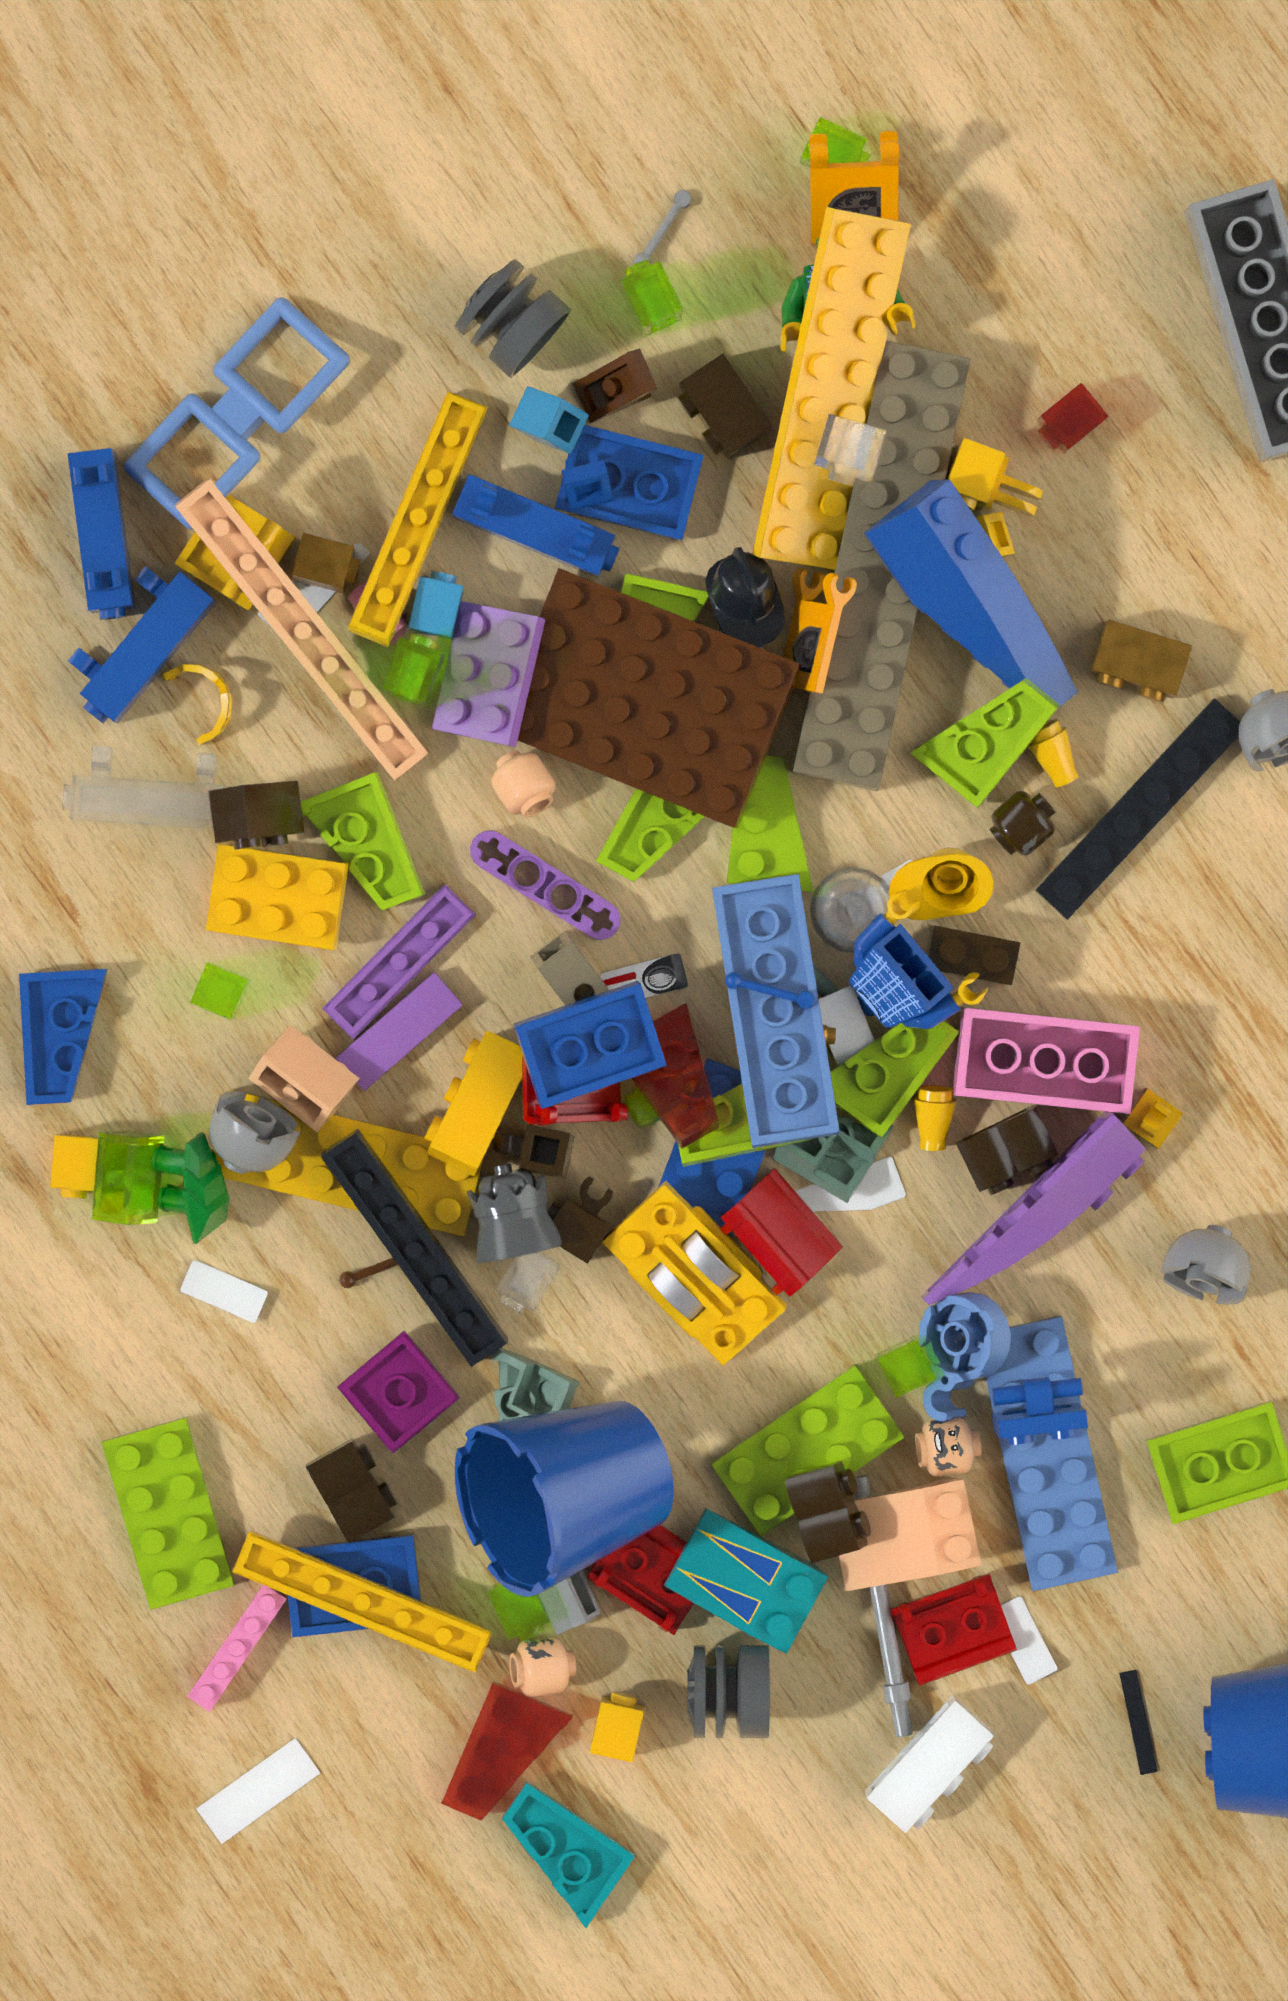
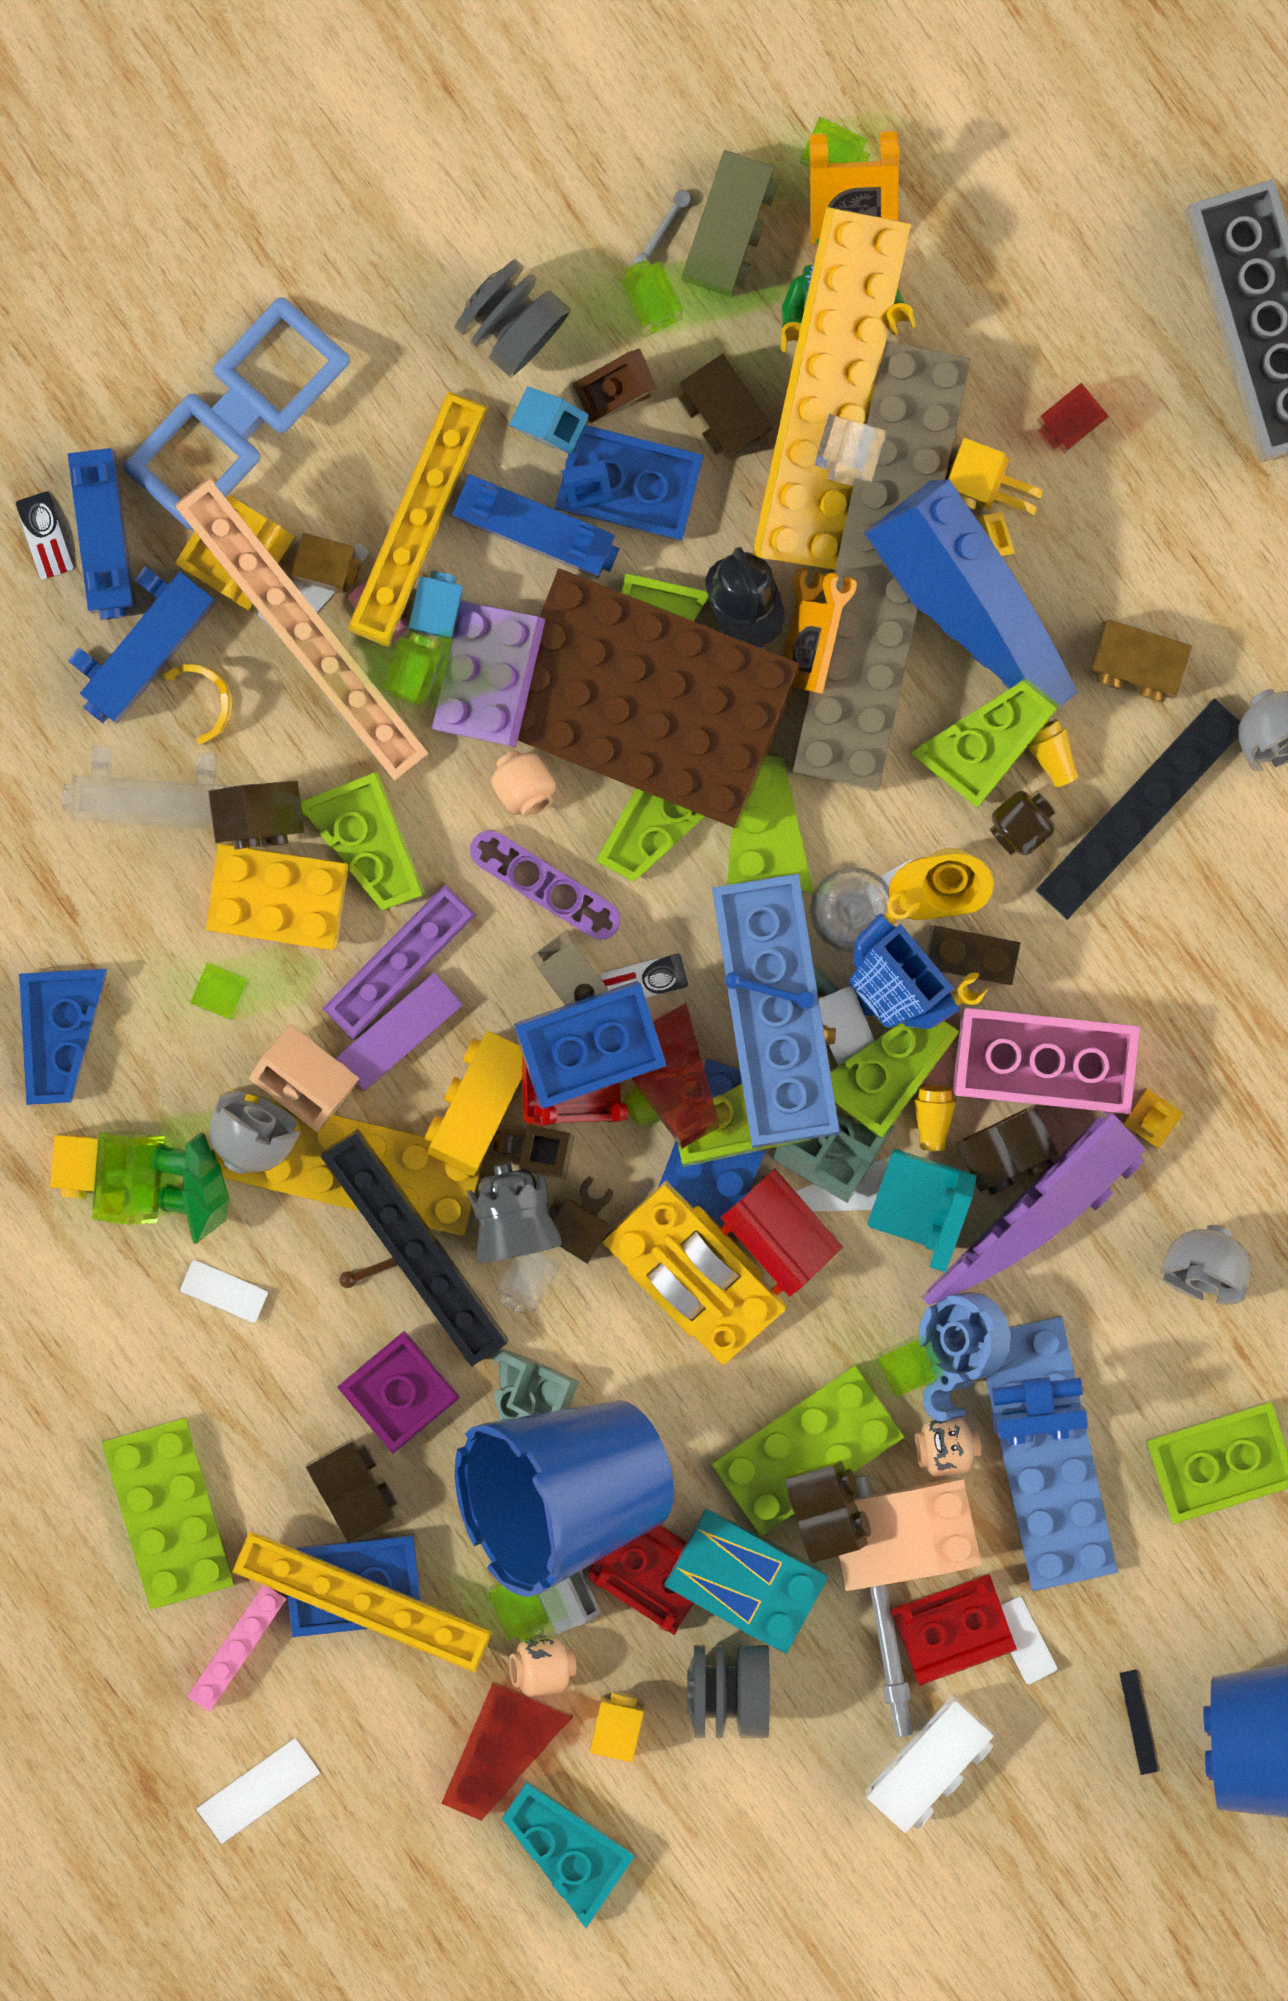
none -> sticker [16,492,73,580]
none -> olive brick [682,150,779,297]
none -> teal bracket [868,1149,977,1273]

